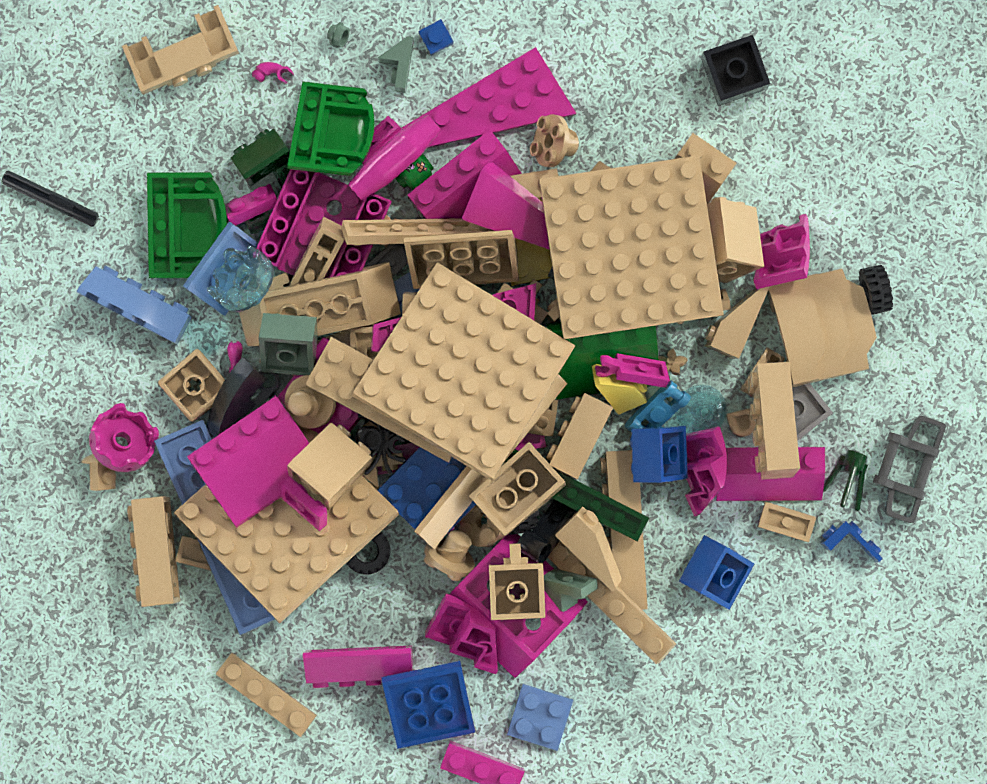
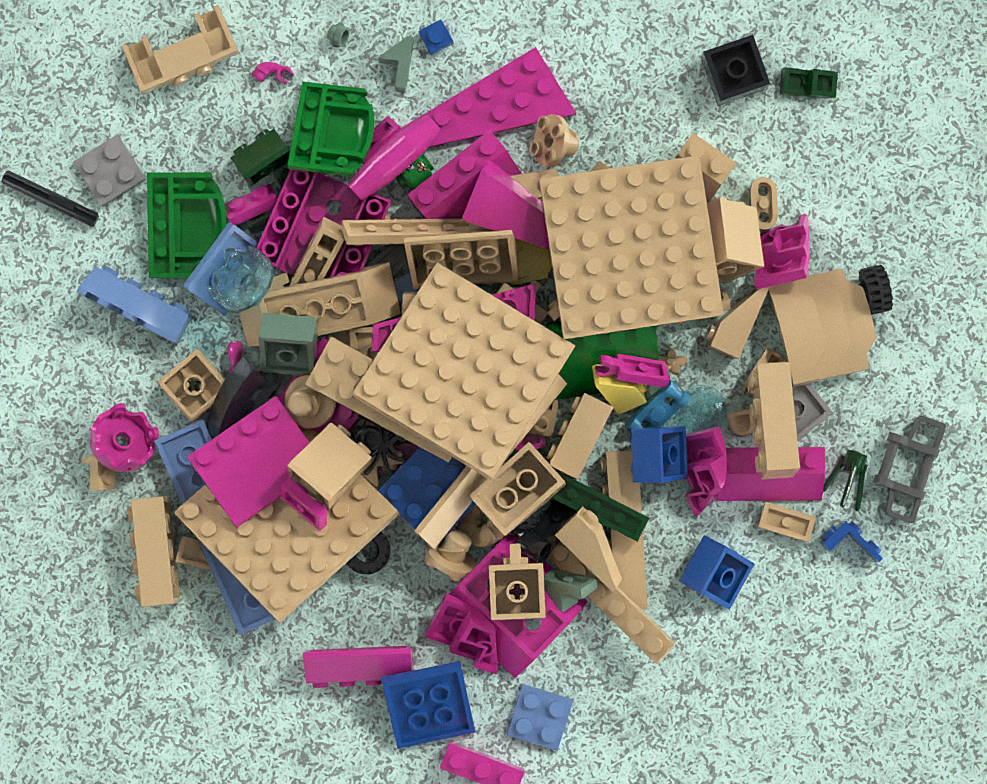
tan plate [216,652,317,737] -> none
none -> light grey plate [73,134,147,207]
none -> tan plate [750,177,778,231]
none -> dark green slope [780,67,838,98]

